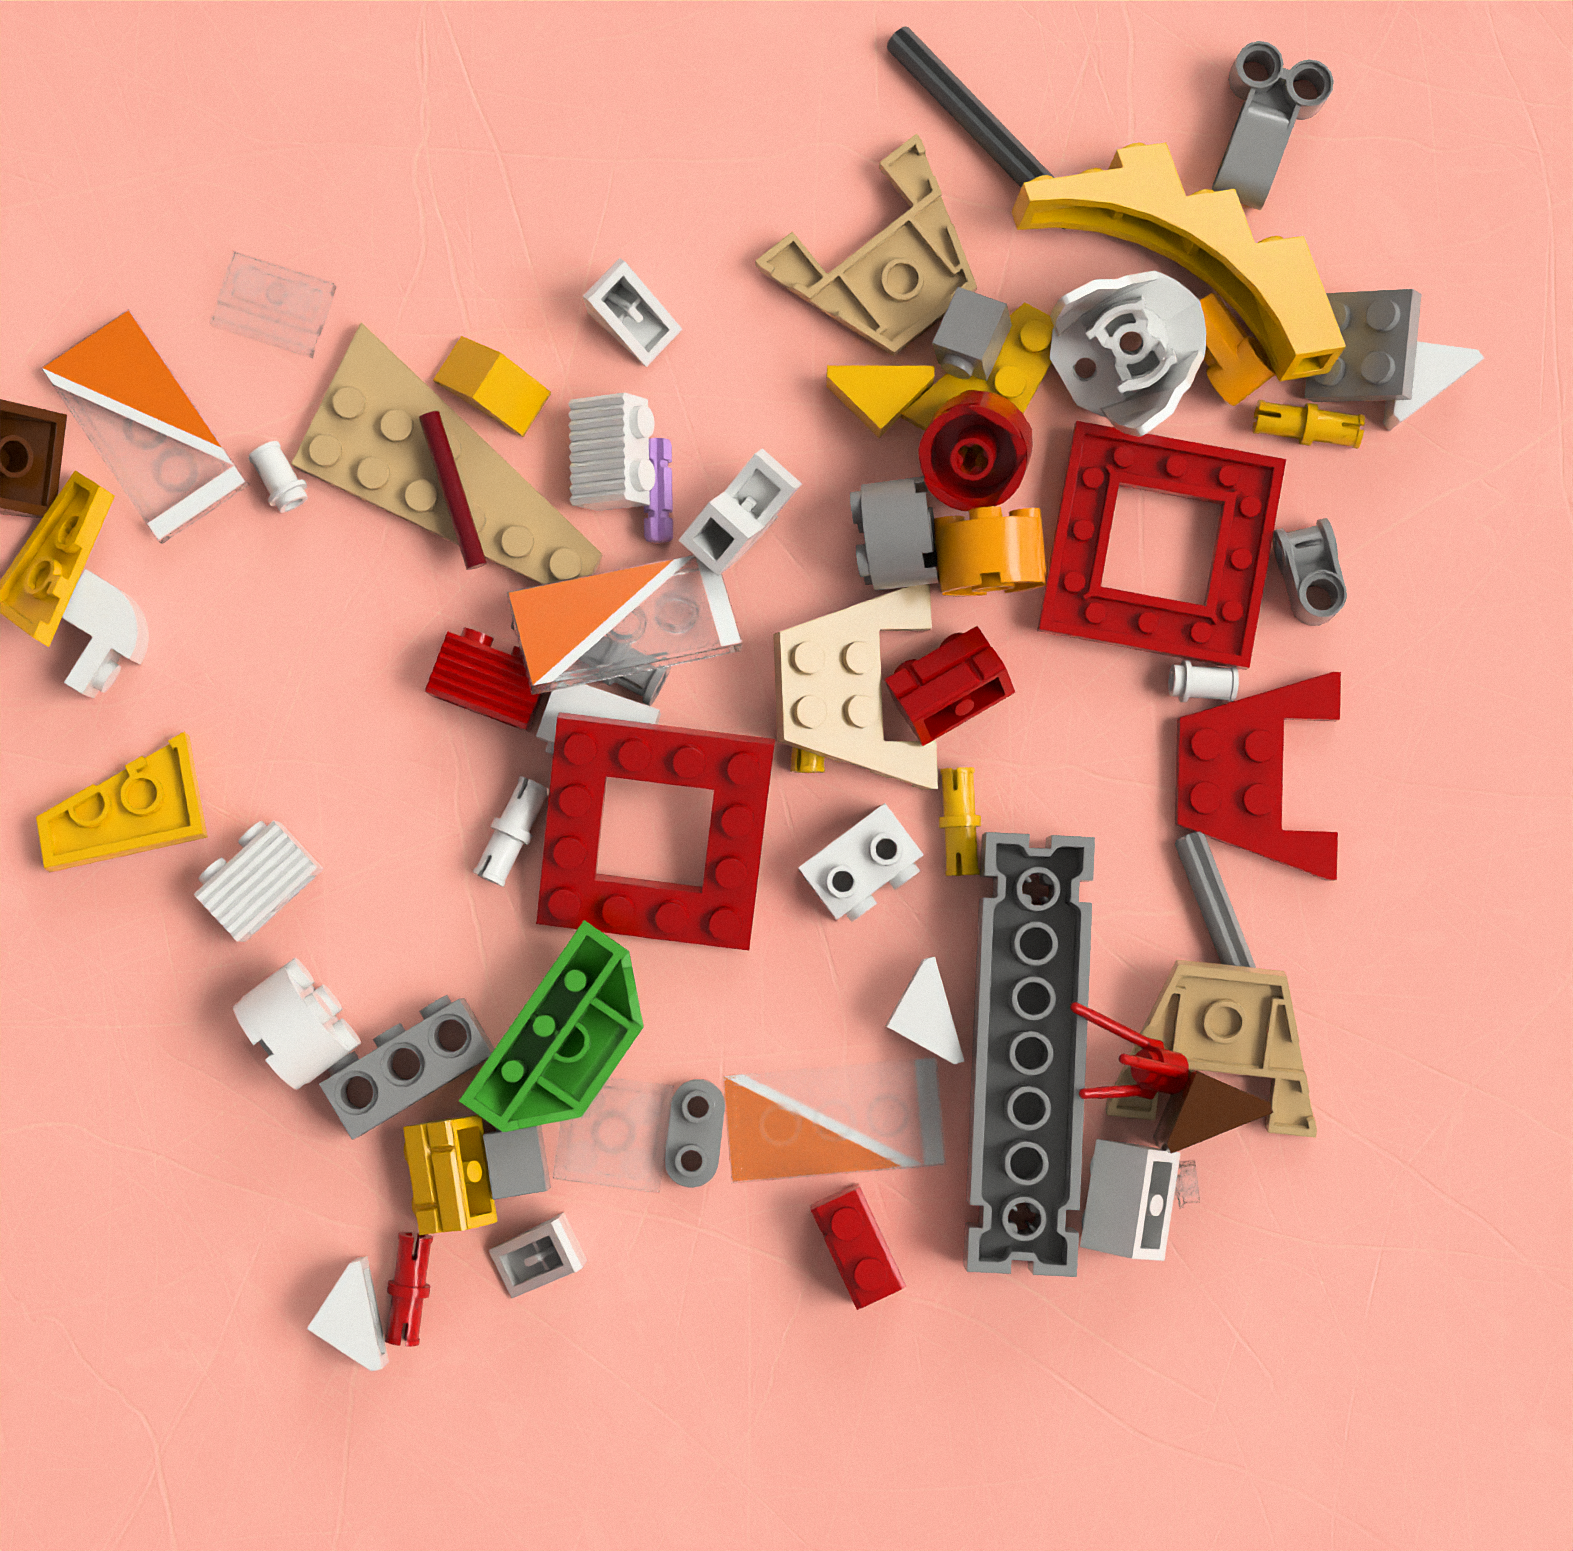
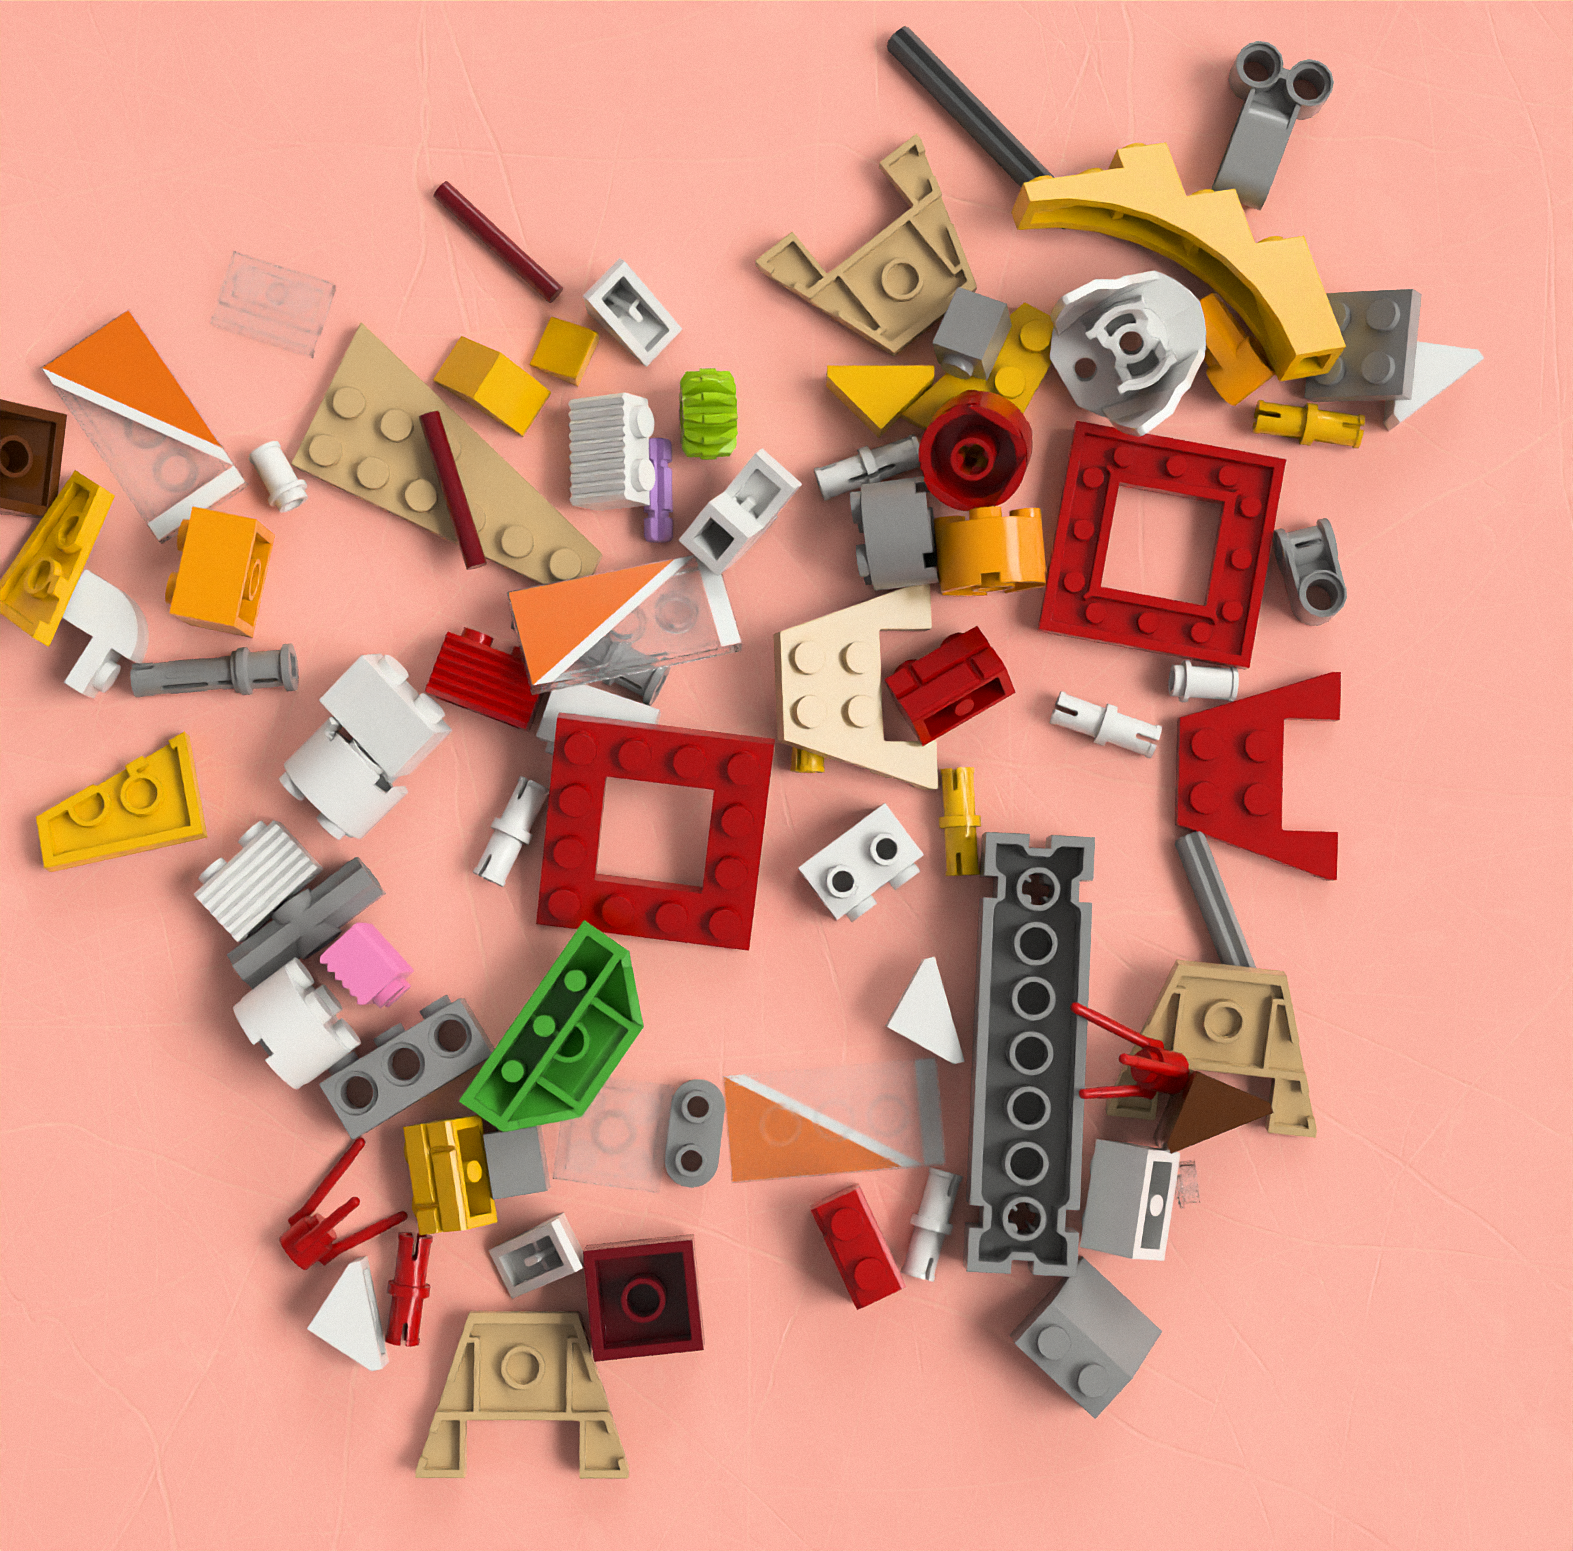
none -> light grey pin [130,643,299,698]
none -> light orange brick [165,506,275,638]
none -> light grey piece [227,857,386,989]
none -> white brick [279,717,408,840]
none -> red plant [279,1137,408,1270]
none -> white brick [319,653,452,778]
none -> bright pink brick [320,922,414,1009]
none -> tan wing [415,1310,629,1479]
none -> dark red bar [433,181,563,303]
none -> yellow slope [530,316,600,387]
none -> dark red brick [583,1234,705,1362]
none -> lime gear [679,368,738,460]
none -> white pin [814,433,921,501]
none -> white pin [900,1167,963,1282]
none -> light grey slope [1009,1256,1162,1419]
none -> white pin [1049,691,1162,759]

